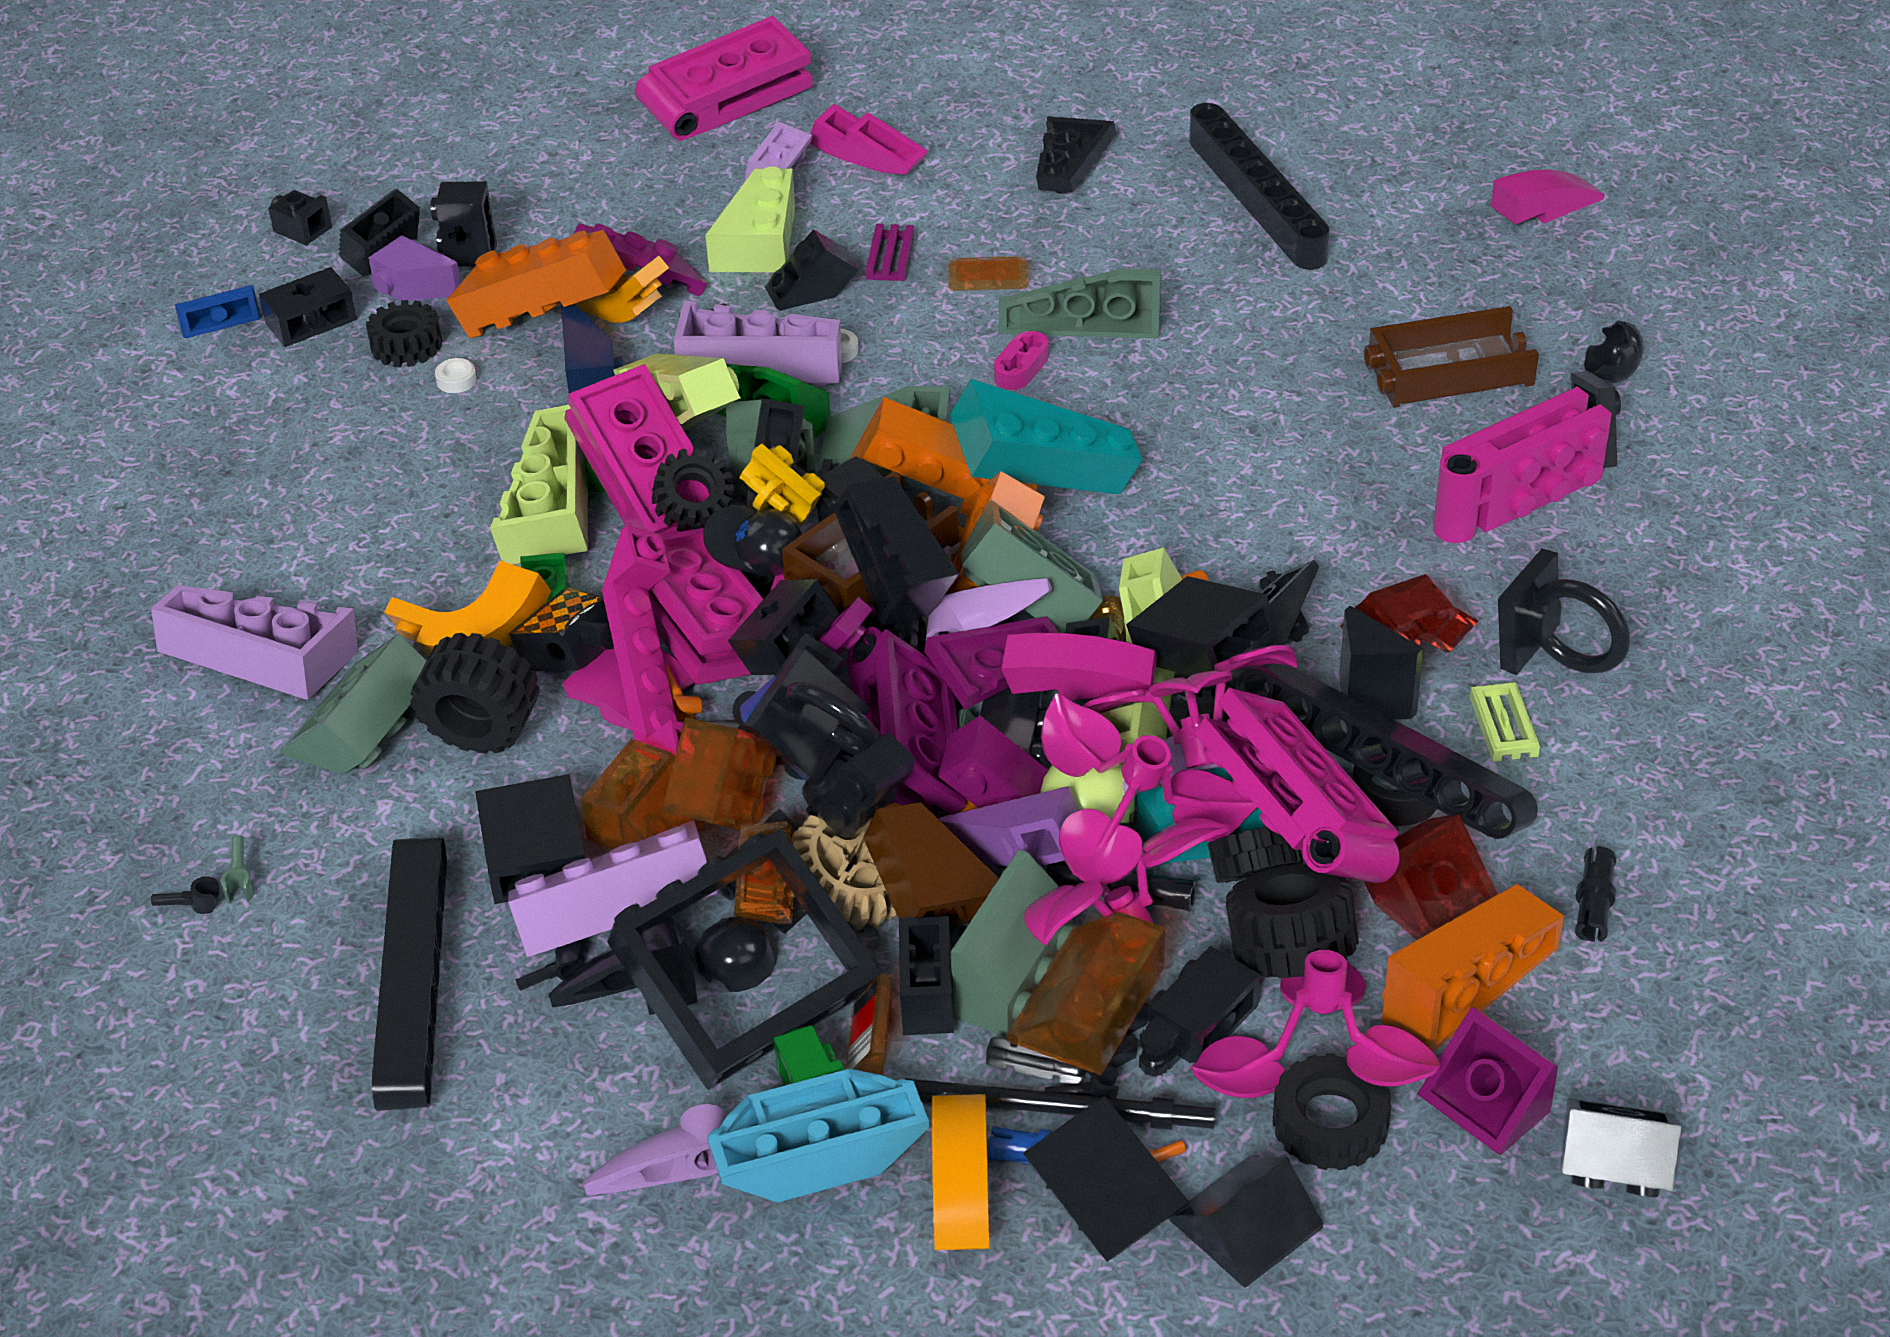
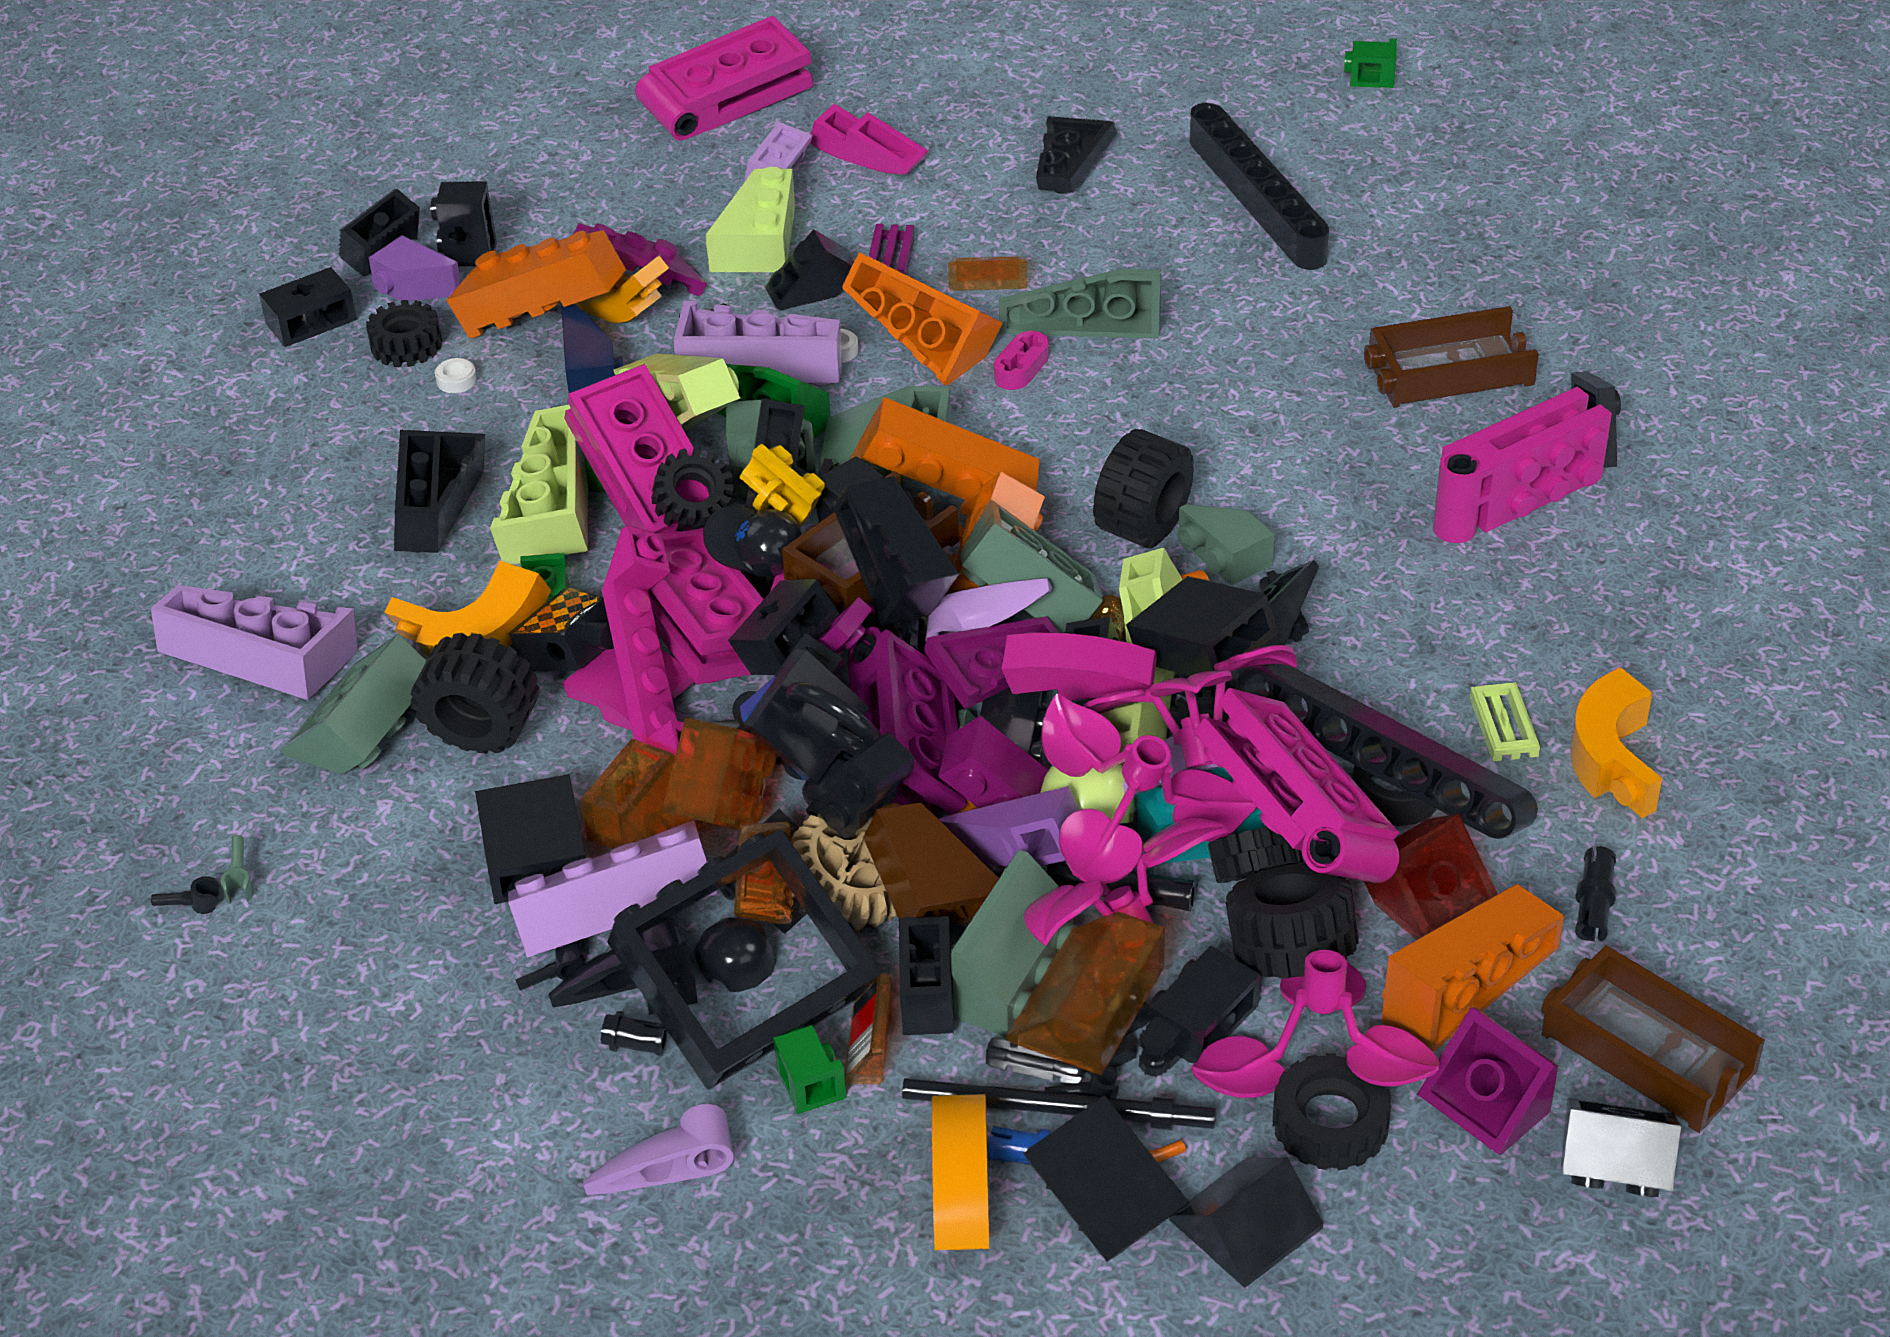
blue slope [175,285,261,338] -> none
black brick [268,190,332,246] -> none
black beam [372,836,447,1111] -> none
orange hand [665,665,702,724] -> none
medium azure wedge [707,1069,929,1203] -> none
teal wedge [950,379,1143,494] -> none
black slope [1339,606,1424,720] -> none
clear red brick [1340,574,1479,653] -> none
dark pink slope [1491,169,1604,224] -> none
black tile [1498,548,1630,675] -> none
black hair [1584,320,1644,383] -> none
none -> black wedge [394,430,485,553]
none -> black pin [600,1011,668,1056]
none -> orange wedge [842,252,1003,386]
none -> black tyre [1093,429,1194,548]
none -> sand green slope [1177,504,1275,586]
none -> green brick [1344,38,1397,88]
none -> reddish brown door [1541,945,1765,1133]
none -> light orange arch [1570,667,1663,818]

